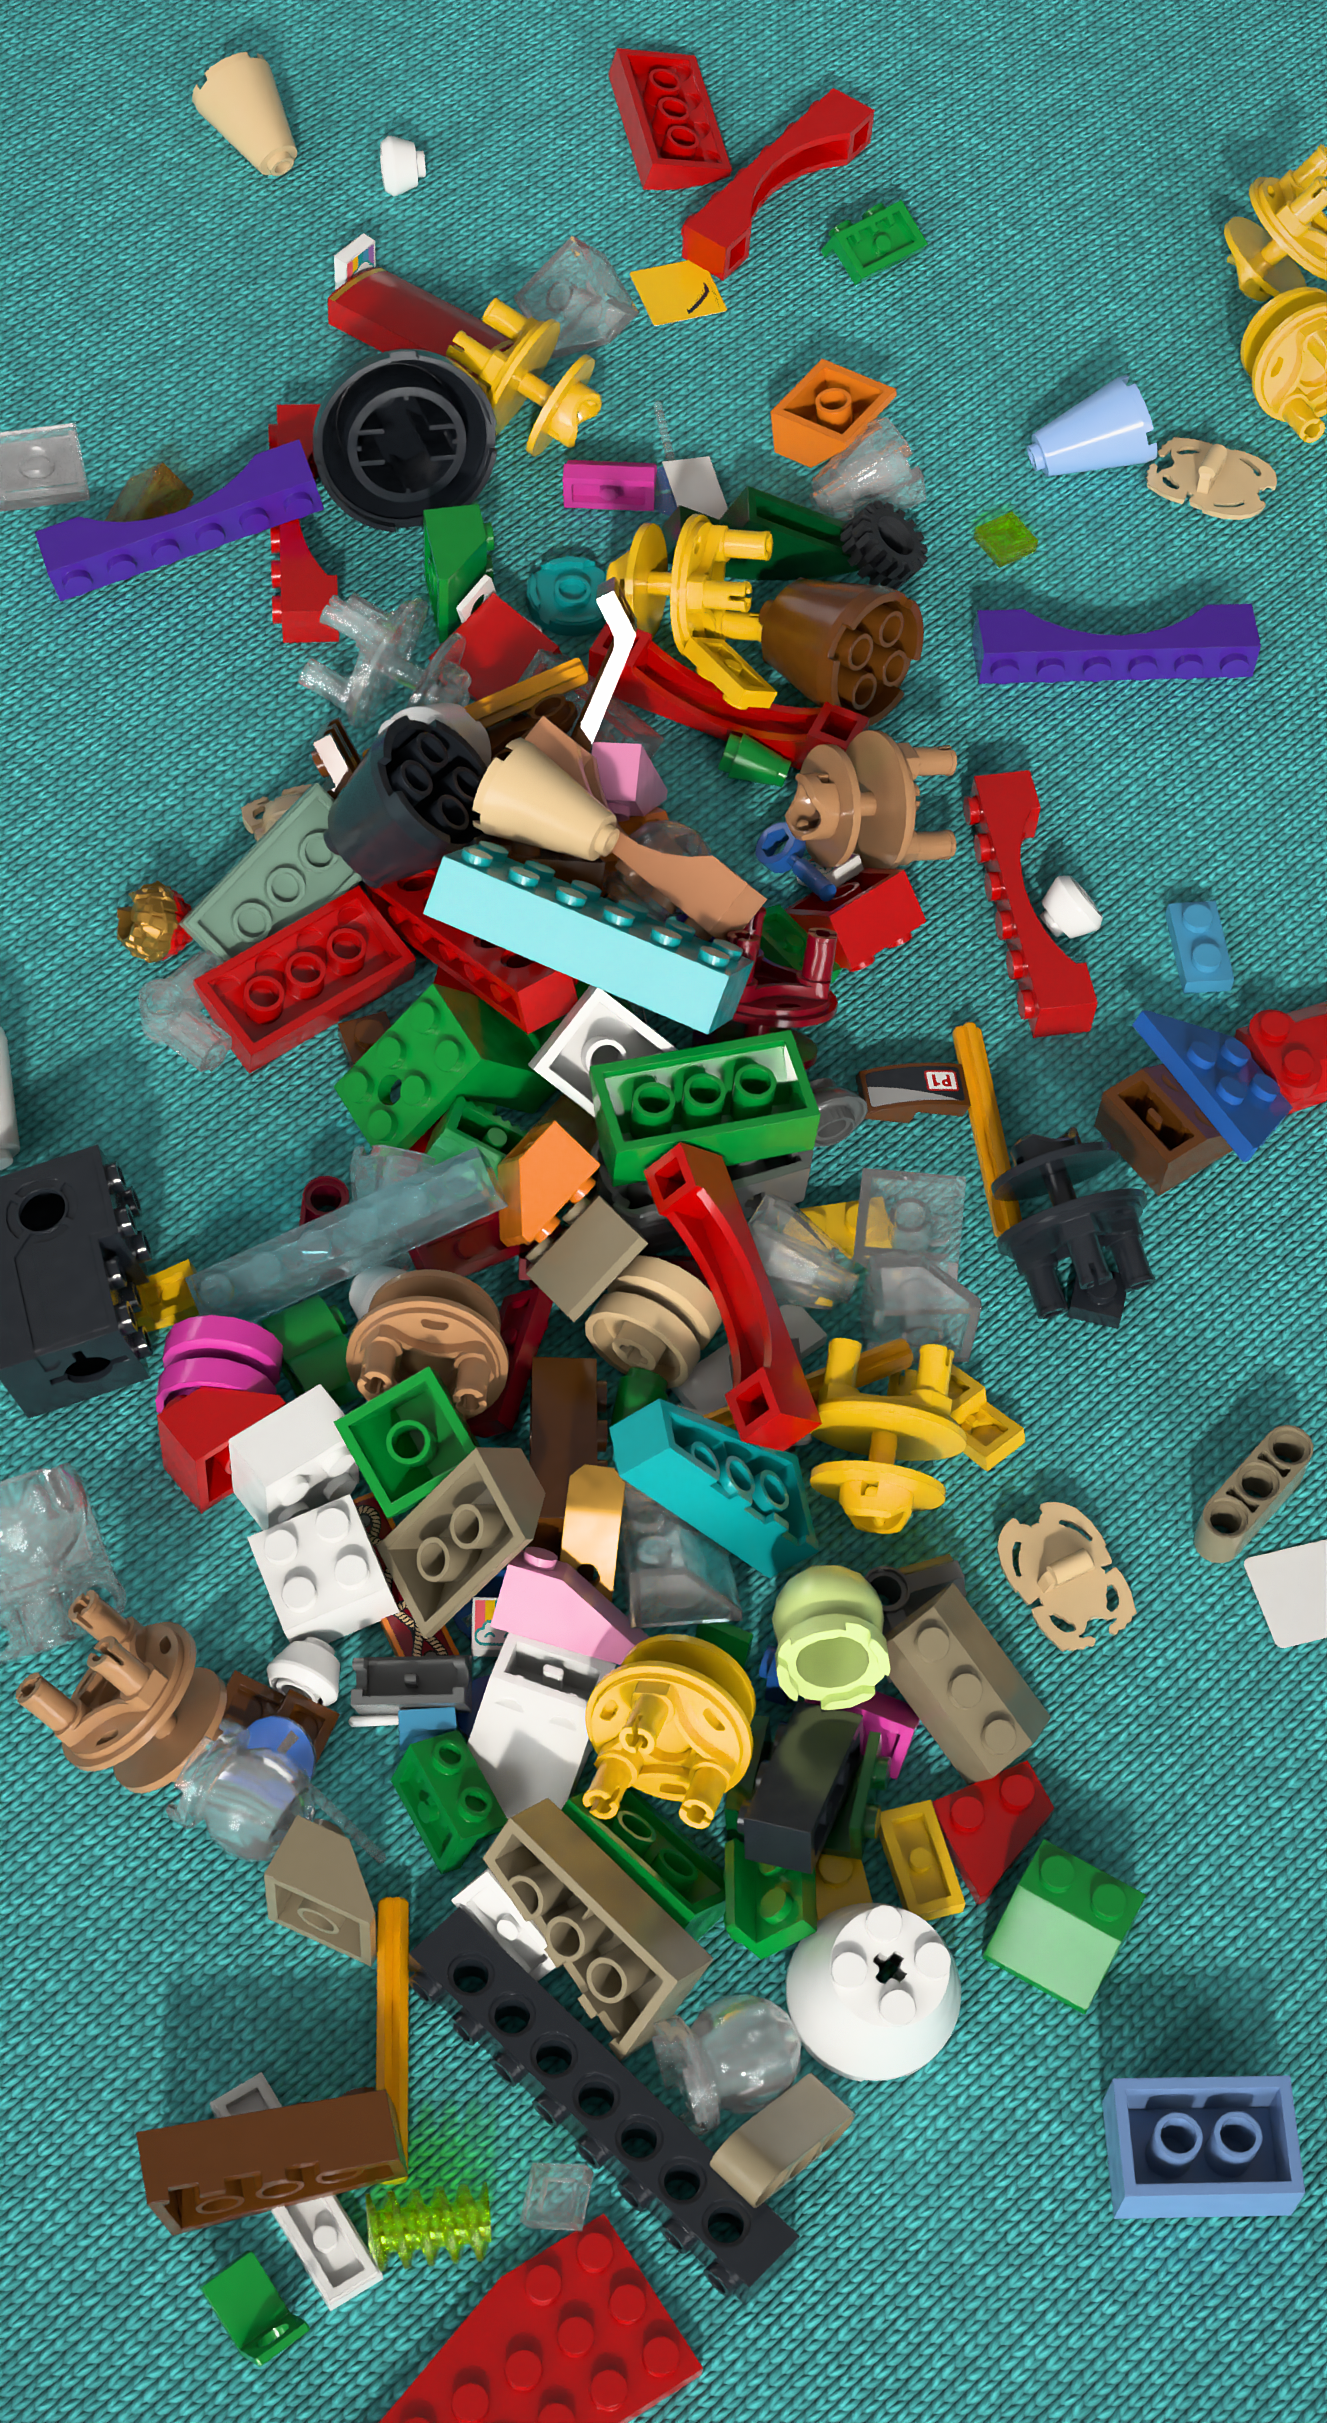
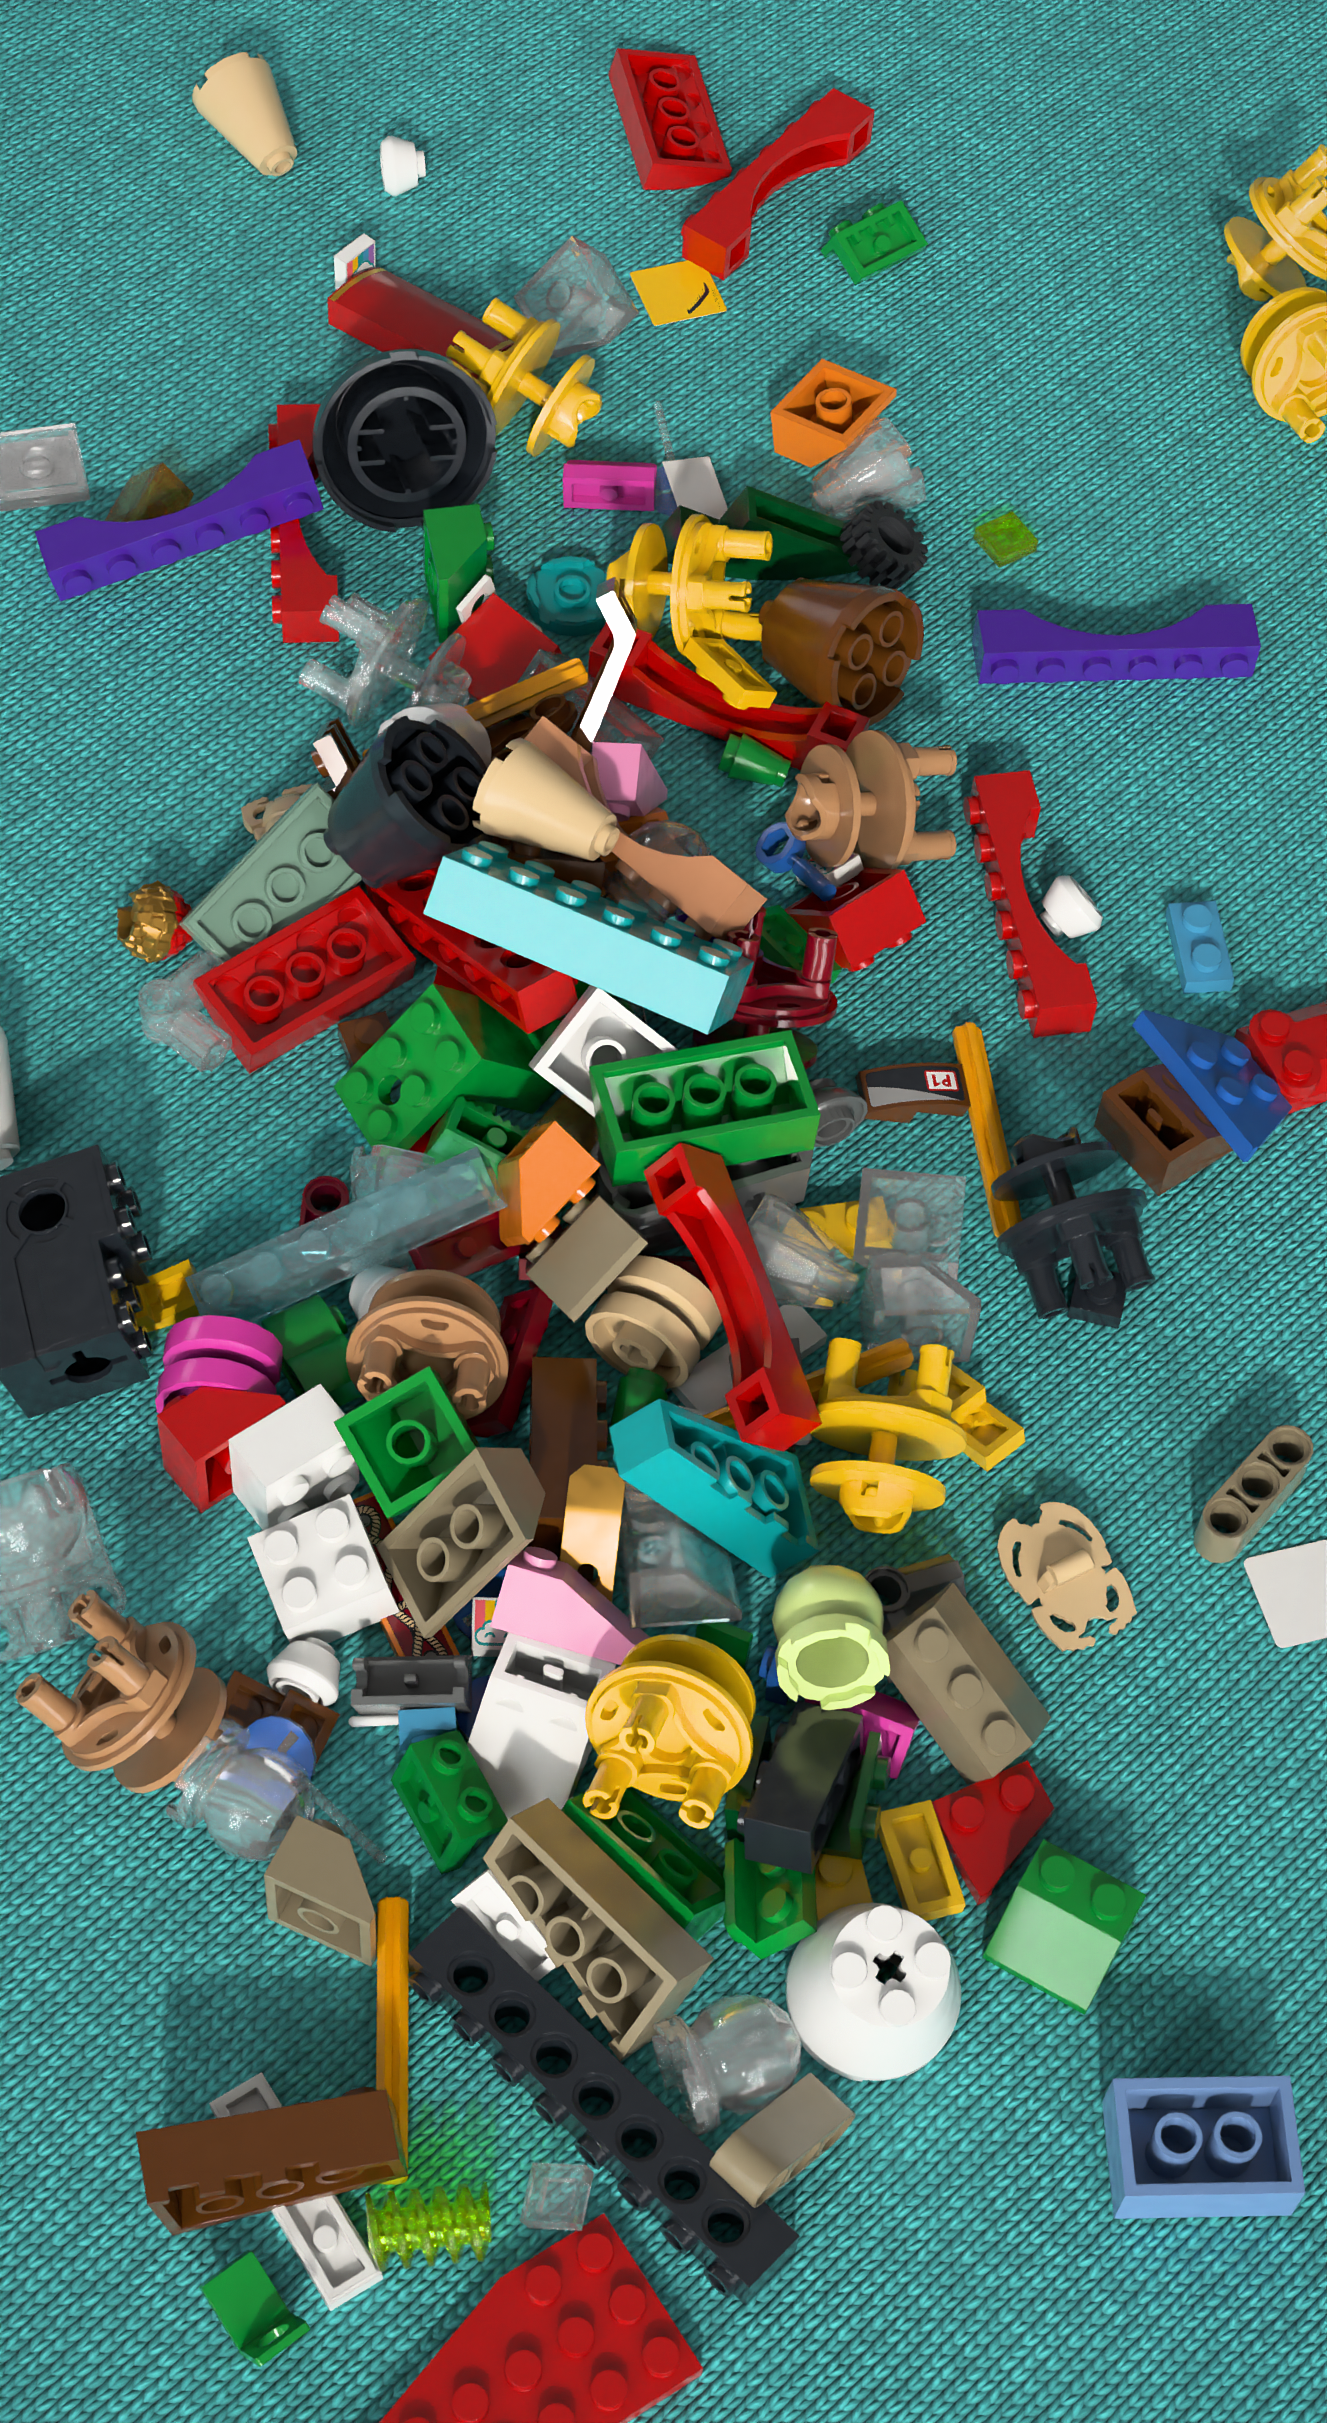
light blue cone [1027,374,1157,477] -> none
tan shield [1146,437,1277,520] -> none

